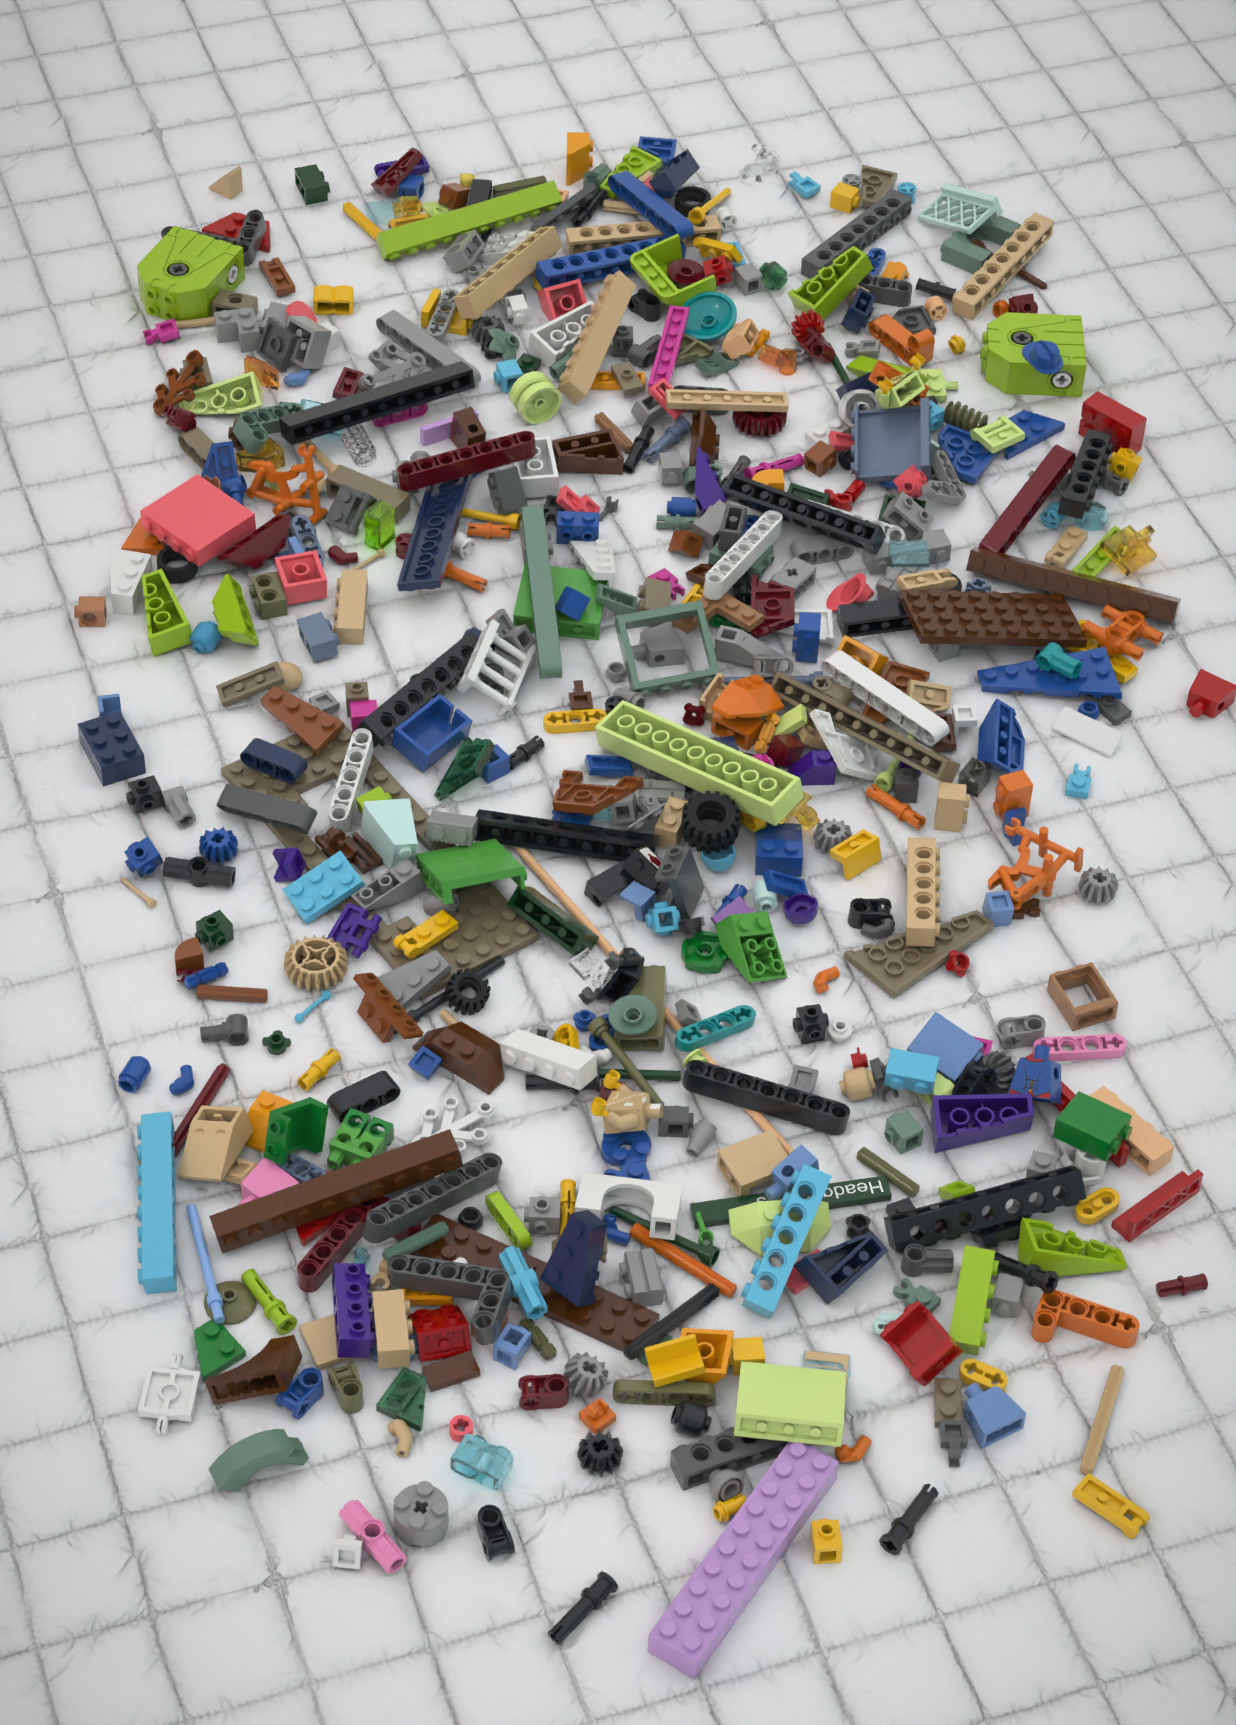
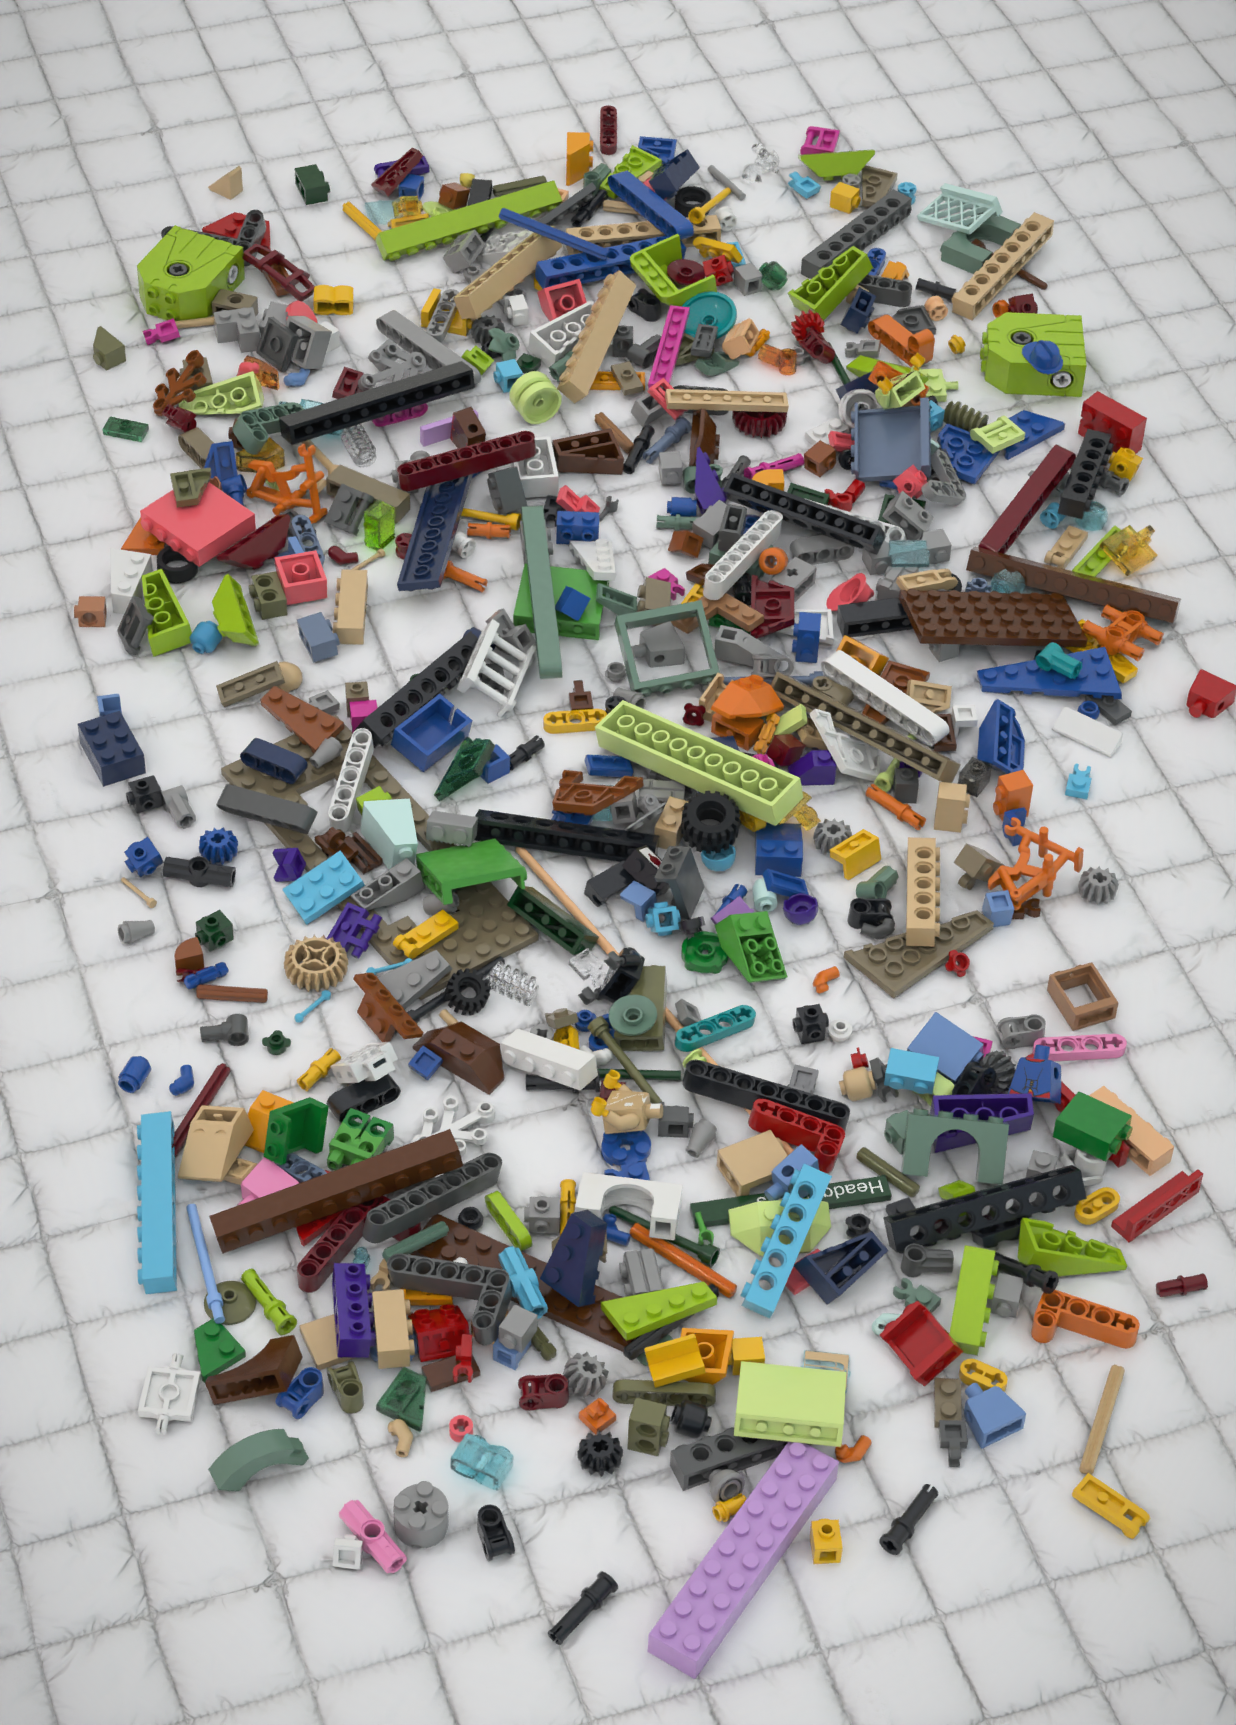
none -> olive slope [93,326,126,371]
none -> clear green plate [103,416,149,442]
none -> dark grey plate [117,596,154,655]
none -> light grey cone [118,920,155,944]
none -> olive wing [170,468,212,508]
none -> coral arm [237,362,260,376]
none -> dark red bar [242,244,315,302]
none -> light grey cone [309,737,343,769]
none -> white piece [330,1042,398,1083]
none -> medium azure hinge [366,958,413,975]
none -> red plate [453,1334,473,1383]
none -> lime bracket [461,345,494,375]
none -> clear piece [486,961,539,1006]
none -> blue axle [499,208,609,260]
none -> light grey brick [499,1304,538,1353]
none -> dark tan plate [545,1008,579,1029]
none -> dark red beam [600,105,617,155]
none -> lime wing [601,1282,717,1341]
none -> olive brick [627,1398,670,1457]
none -> dark grey plate [691,324,718,358]
none -> light grey bar [708,165,746,200]
none -> red beam [748,1099,845,1173]
none -> orange head [758,547,788,575]
none -> lime wedge [798,149,875,180]
none -> dark pink plate [800,126,840,155]
none -> sand green piece [856,866,899,899]
none -> sand green arch [901,1108,1009,1185]
none -> dark tan brick [953,843,1005,890]
none -> clear light blue hair [991,569,1026,594]

